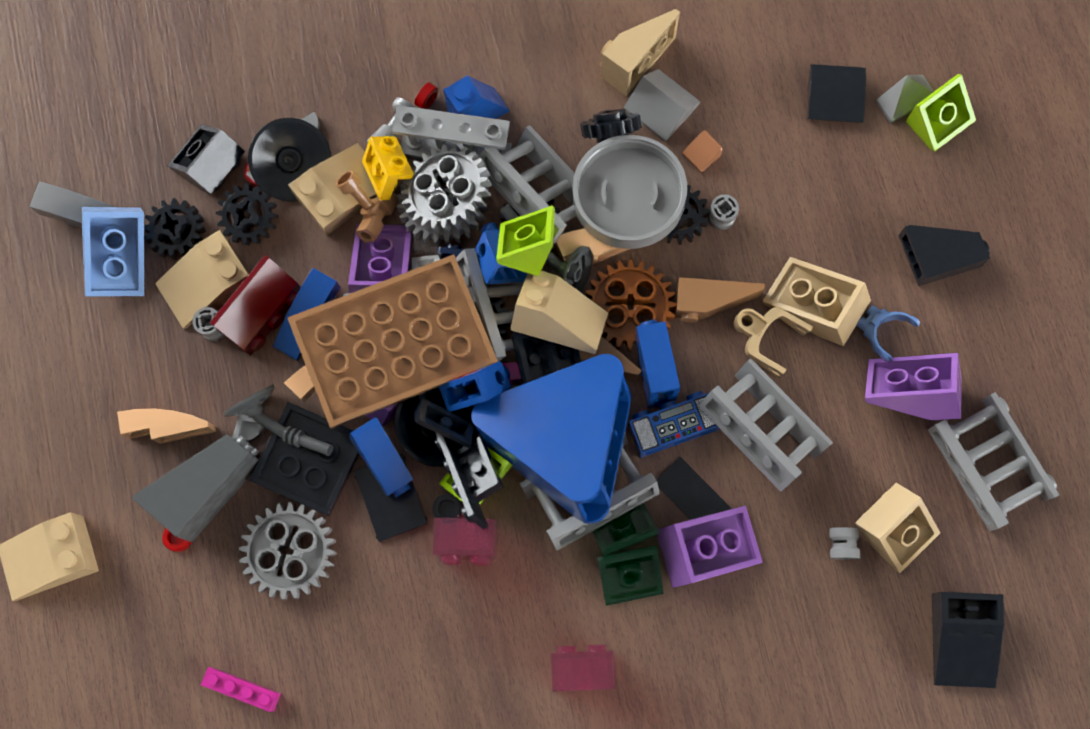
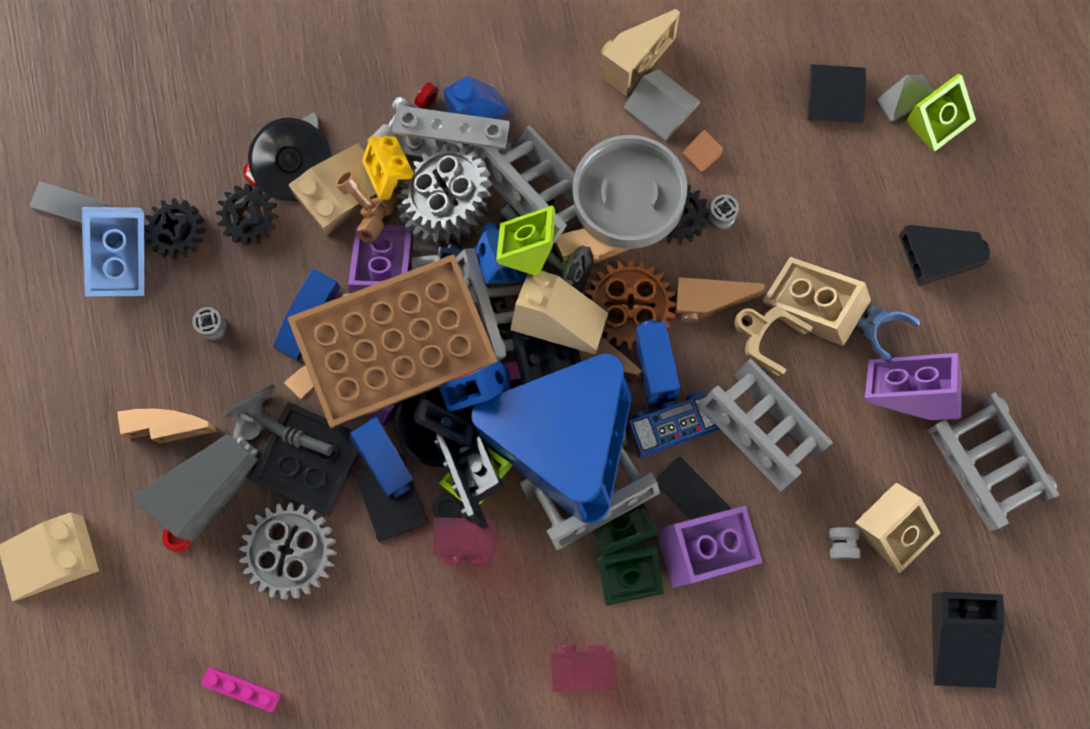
tan slope [155,230,249,330] -> none
slope [167,124,245,194] -> none
dark red slope [209,255,301,356] -> none
black gear [580,108,642,143] -> none

